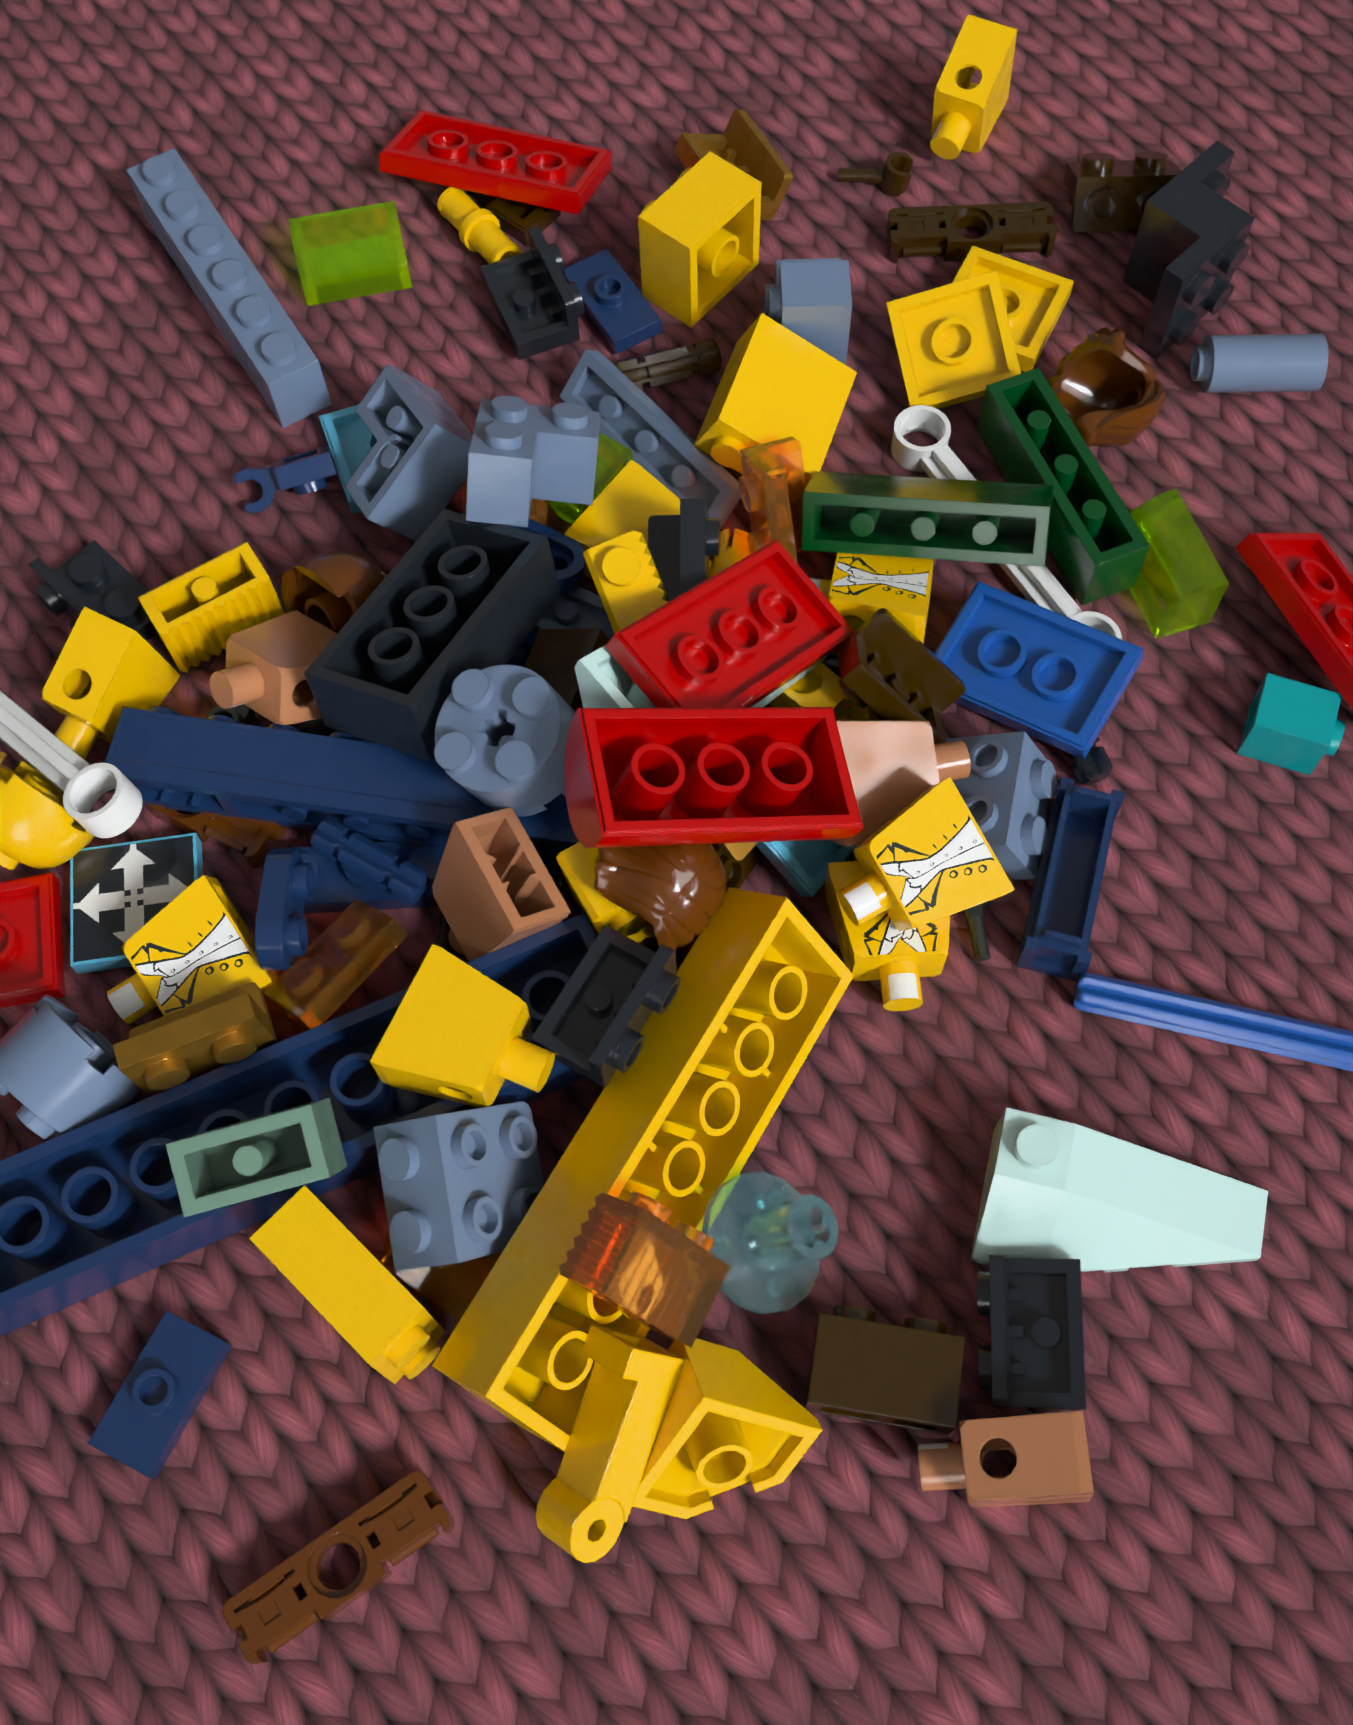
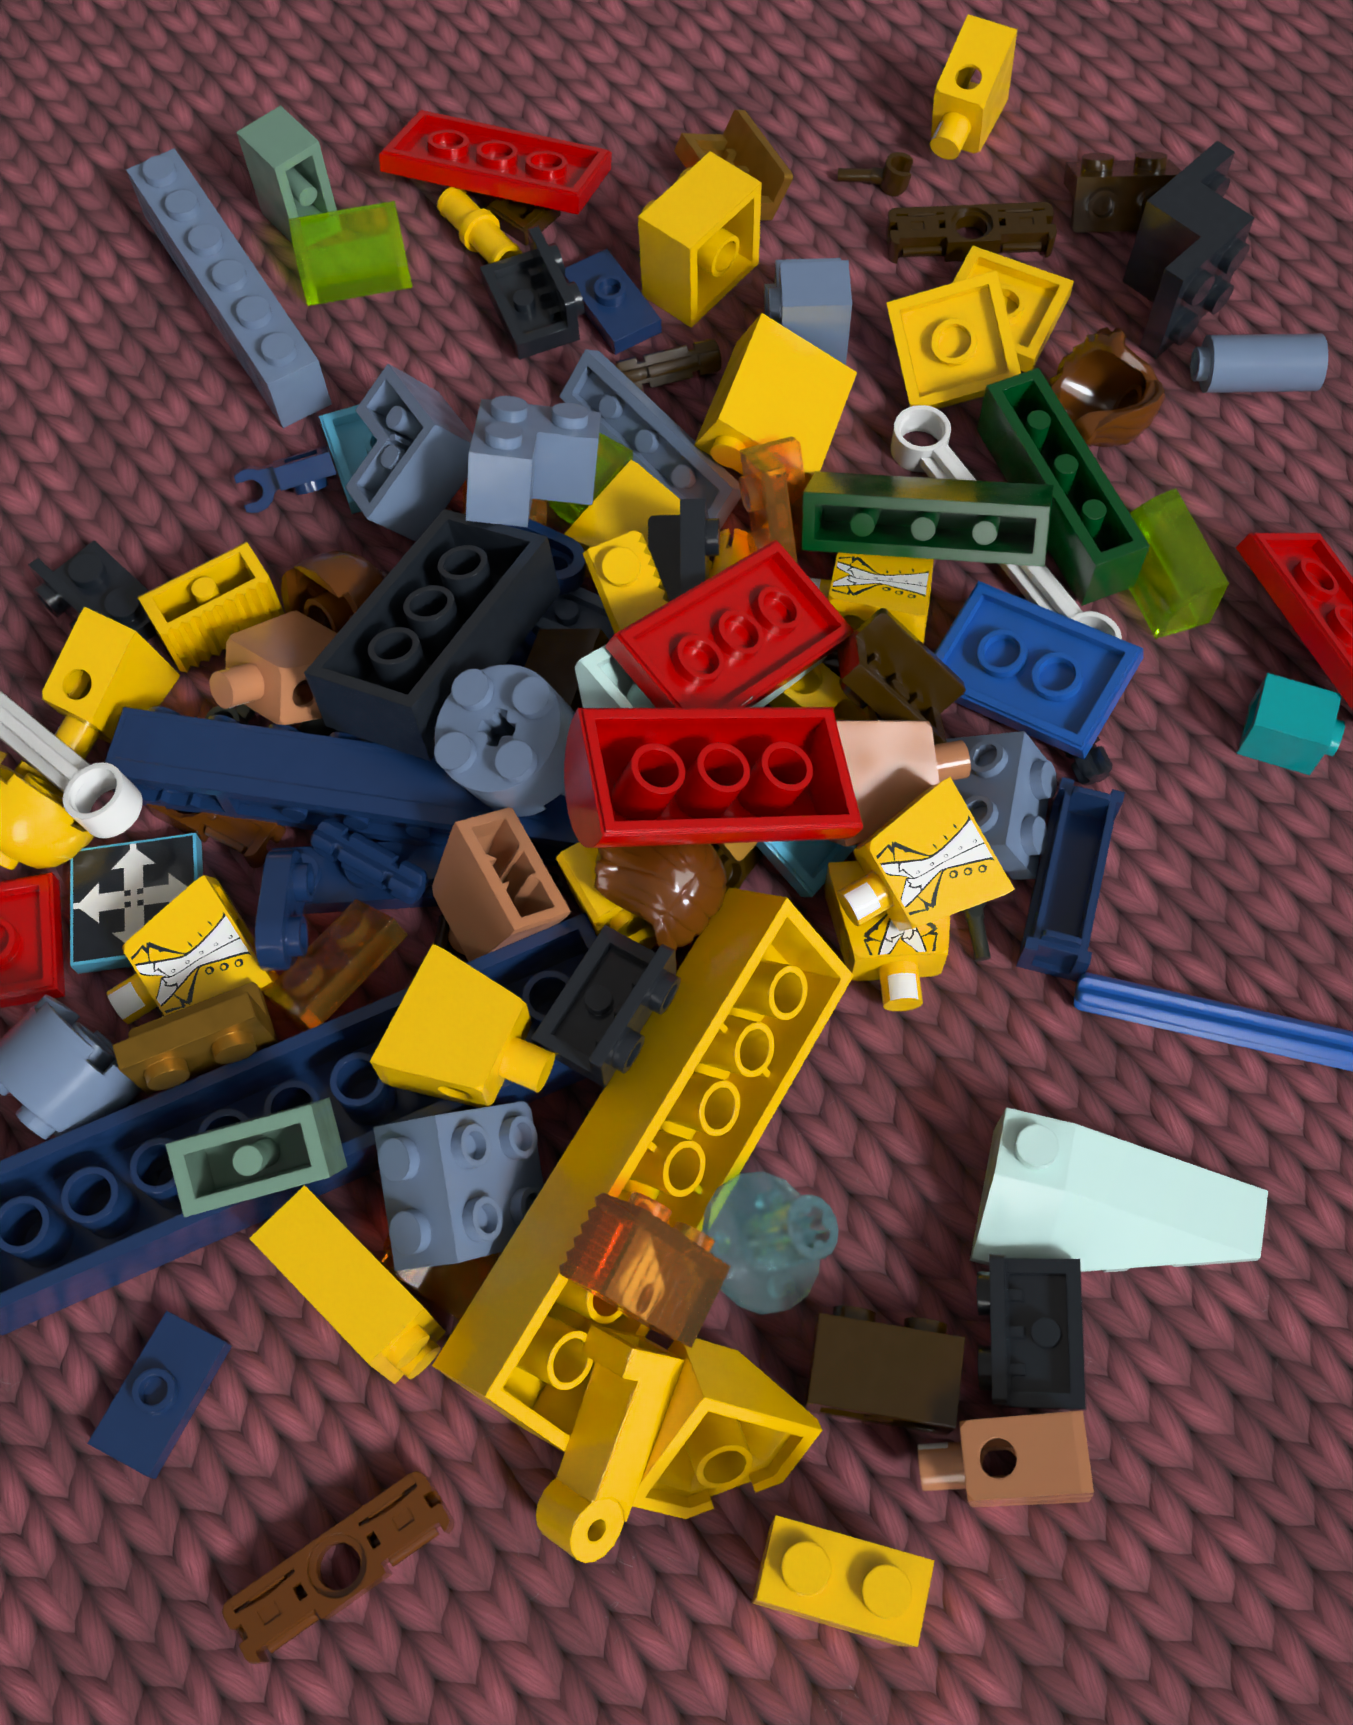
none -> sand green brick [236,105,340,249]
none -> yellow brick [752,1515,935,1647]

